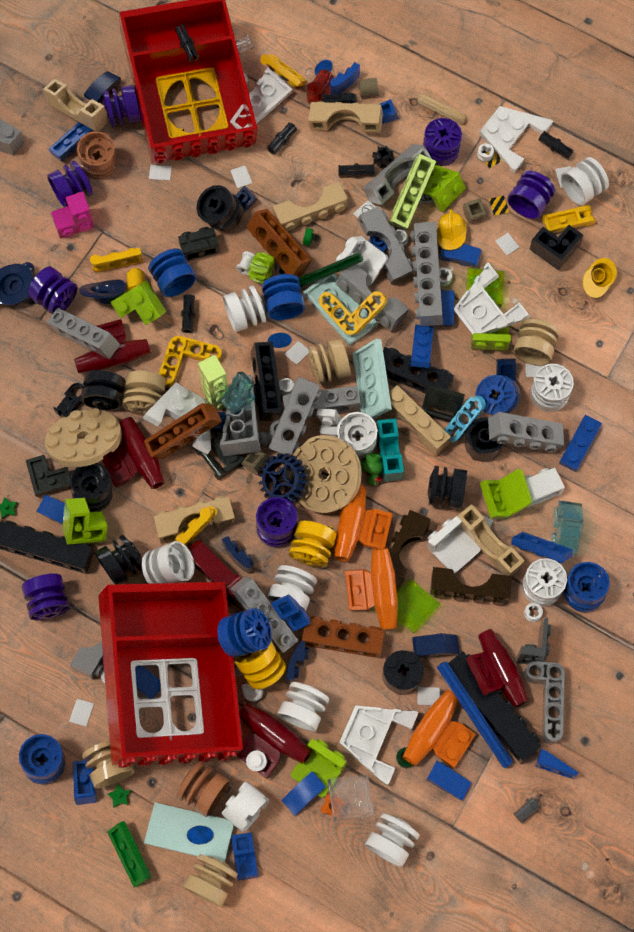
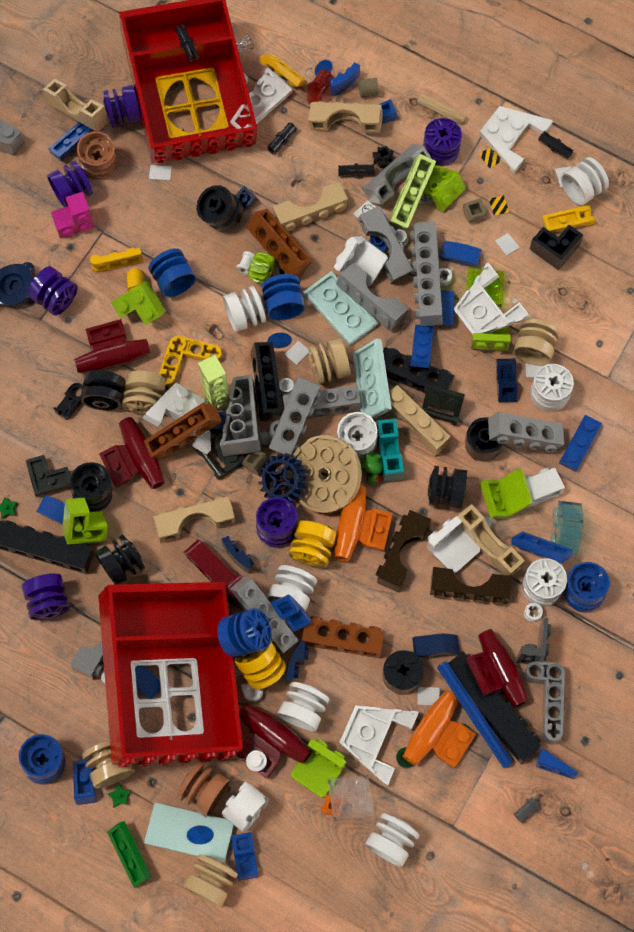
tan plate [45,408,122,467] -> none
light grey brick [47,308,120,359] -> none
white sticker [69,699,94,727] -> none
dark blue hat [79,279,126,304] -> none
dark blue slope [84,71,121,103] -> none
white wheel [142,541,195,584] -> none
yellow plate [175,506,217,547] -> none
pearl dark grey brick [178,227,220,261] -> none
black pin [181,294,196,333] -> none
clear light blue slope [221,372,255,414] -> none
white sticker [230,166,252,188] -> none
blue slope [281,771,326,816] -> none
dark green axle [299,252,364,288] -> none
green tile [303,228,314,247] -> none
white bracket [316,408,342,437] -> none
yellow beam [319,291,387,336] -> none
black piece [322,93,357,104] -> none
orange plate [345,548,398,629] -> none
clear neon green plate [397,578,440,634] -> none
blue slope [426,761,472,801] -> none
yellow piece [437,209,467,250] -> none
medium azure beam [444,396,486,442] -> none
blue wheel [475,375,521,415] -> none
white bush [477,143,494,162] -> none
dark purple wheel [507,171,556,219] -> none
yellow piece [582,258,617,298] -> none

